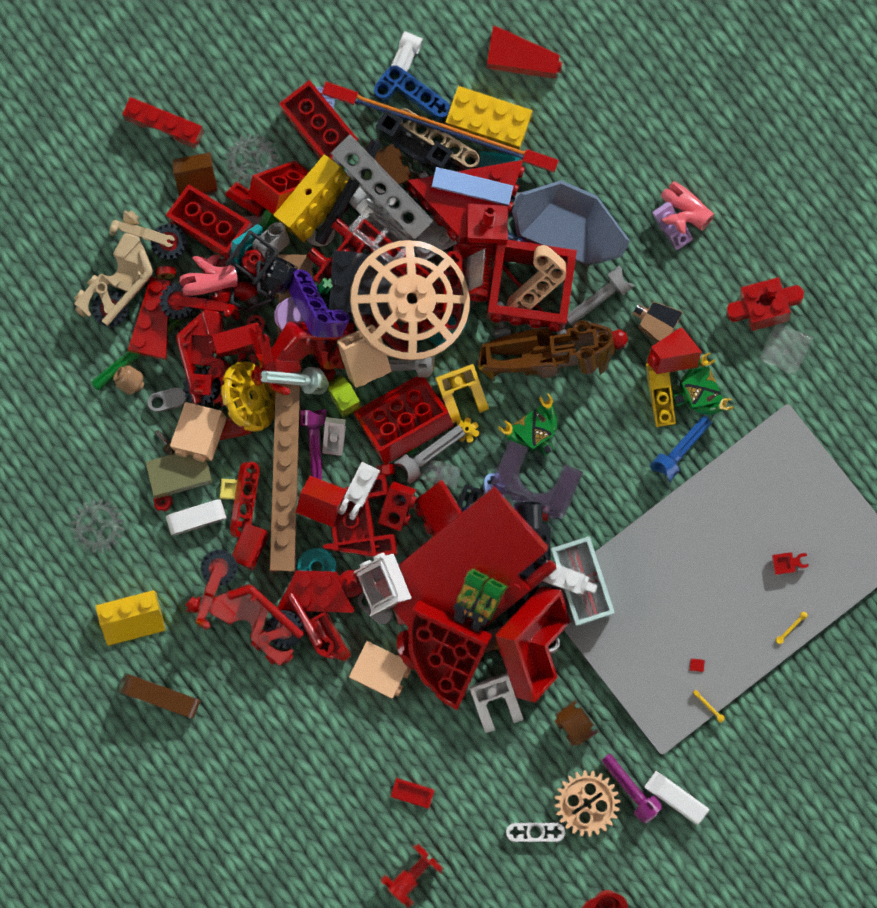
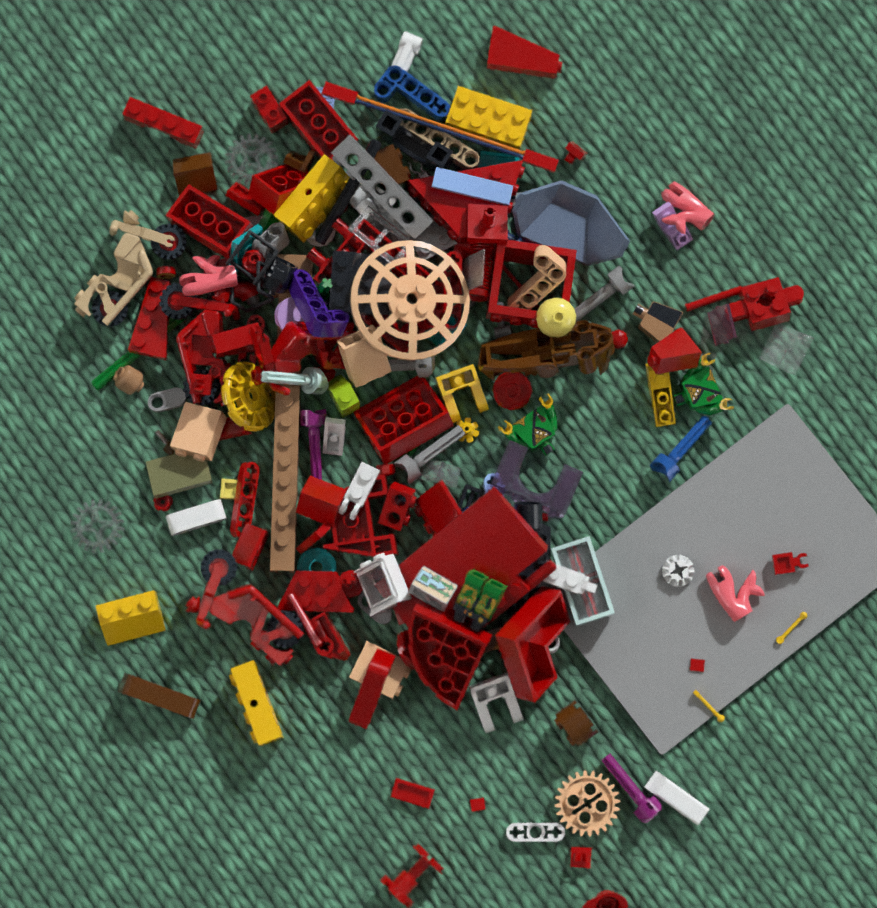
none -> yellow brick [229,660,284,746]
none -> red brick [250,85,289,134]
none -> reddish brown tile [283,149,316,173]
none -> red tile [296,521,331,553]
none -> red beam [348,648,396,730]
none -> panel [408,566,457,612]
none -> red window [470,797,486,812]
none -> red tile [492,372,532,410]
none -> light yellow cylinder [536,298,576,338]
none -> red tile [564,141,588,164]
none -> red tile [570,847,592,868]
none -> white gear [662,555,695,587]
none -> red bar [685,286,741,312]
none -> coral piece [706,565,765,622]
none -> clear pink piece [707,304,737,346]

